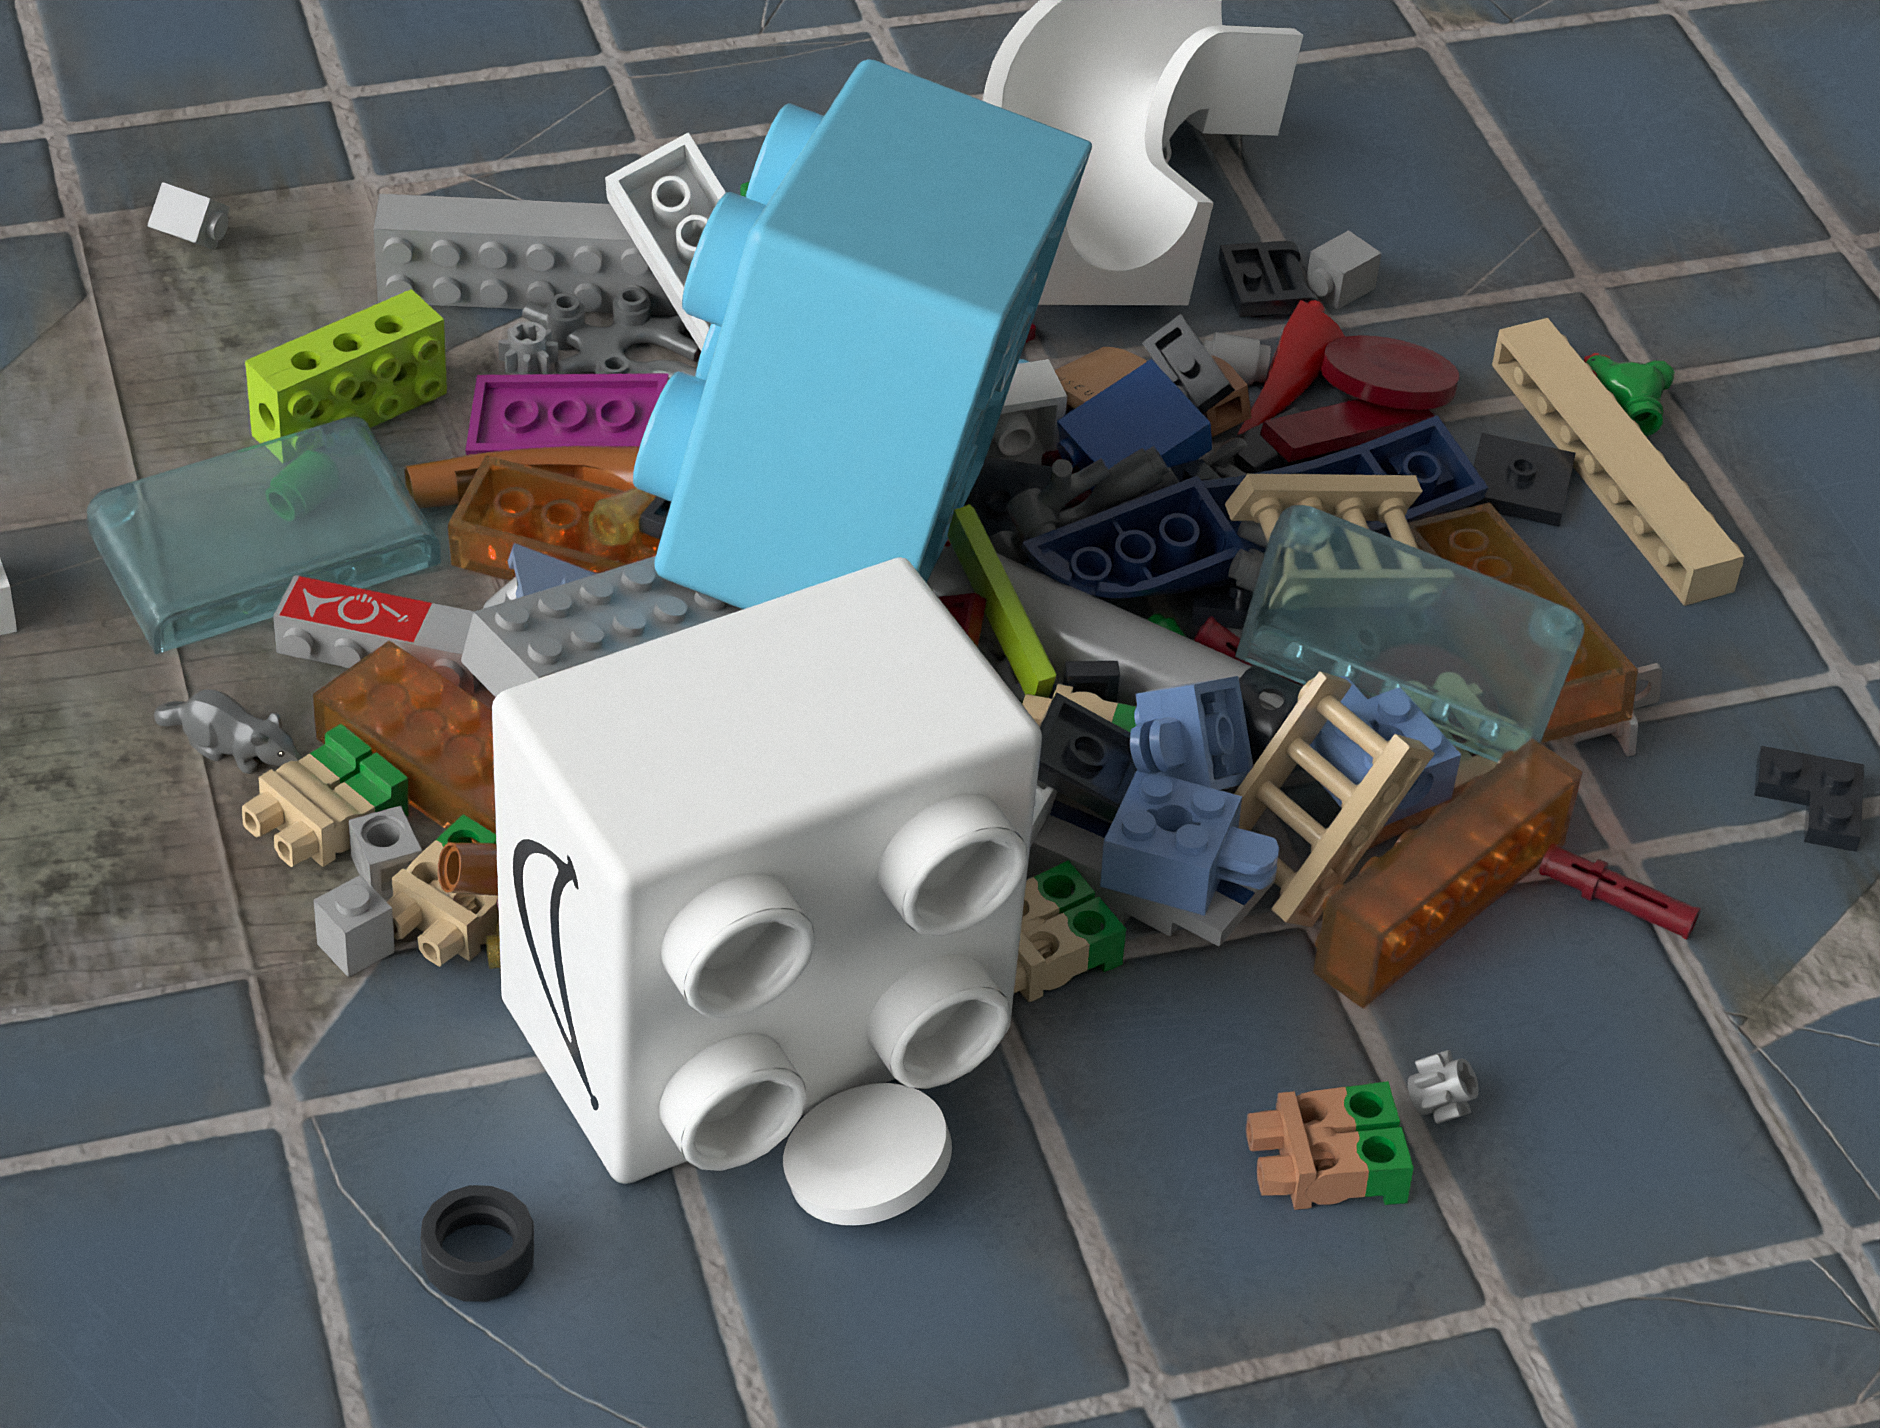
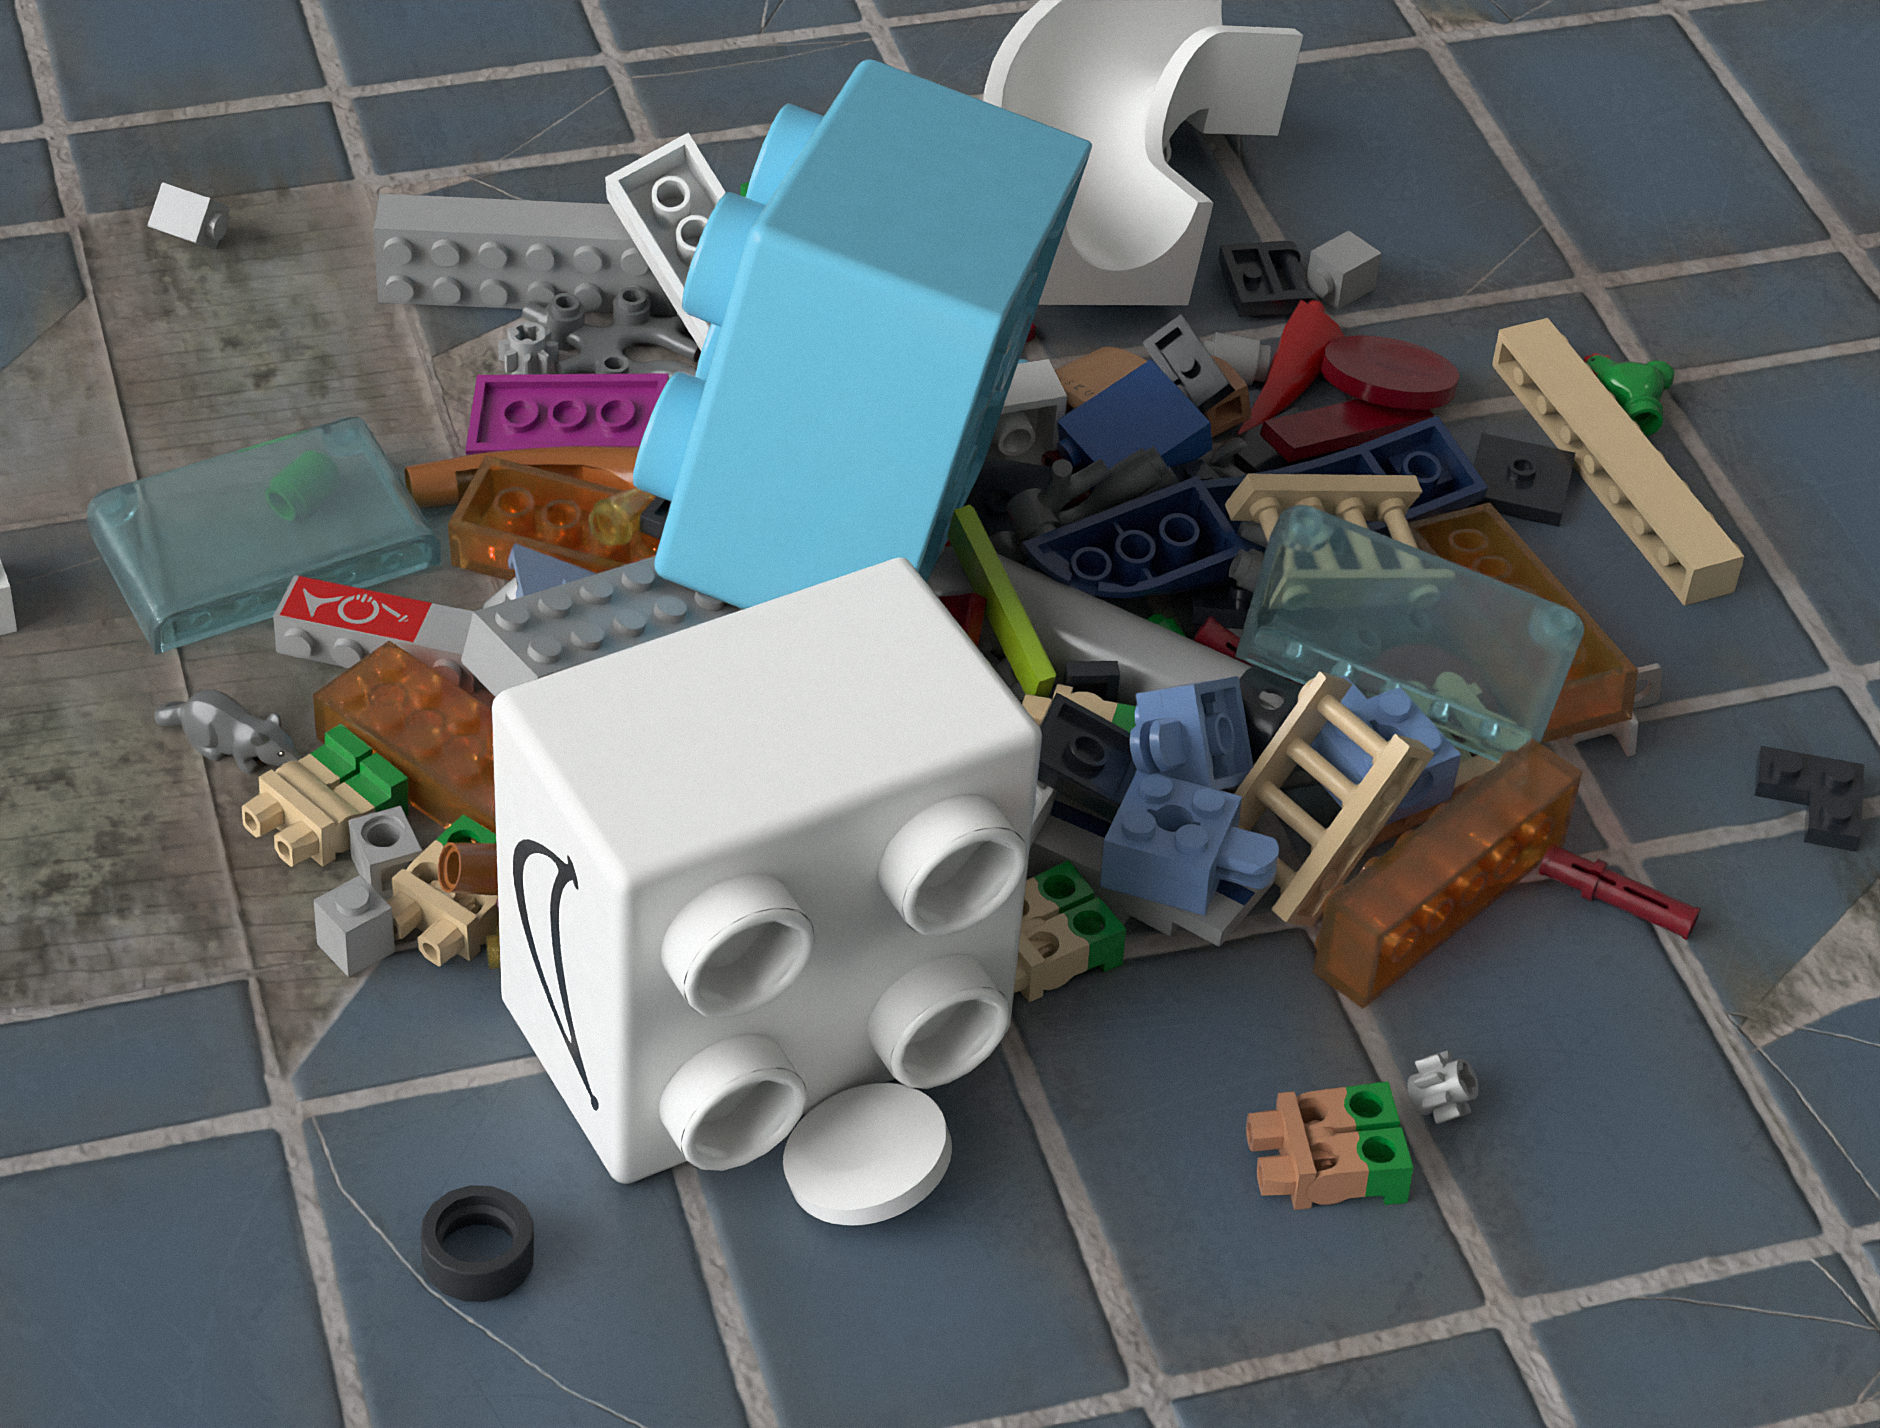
lime brick [245,289,447,467] -> none

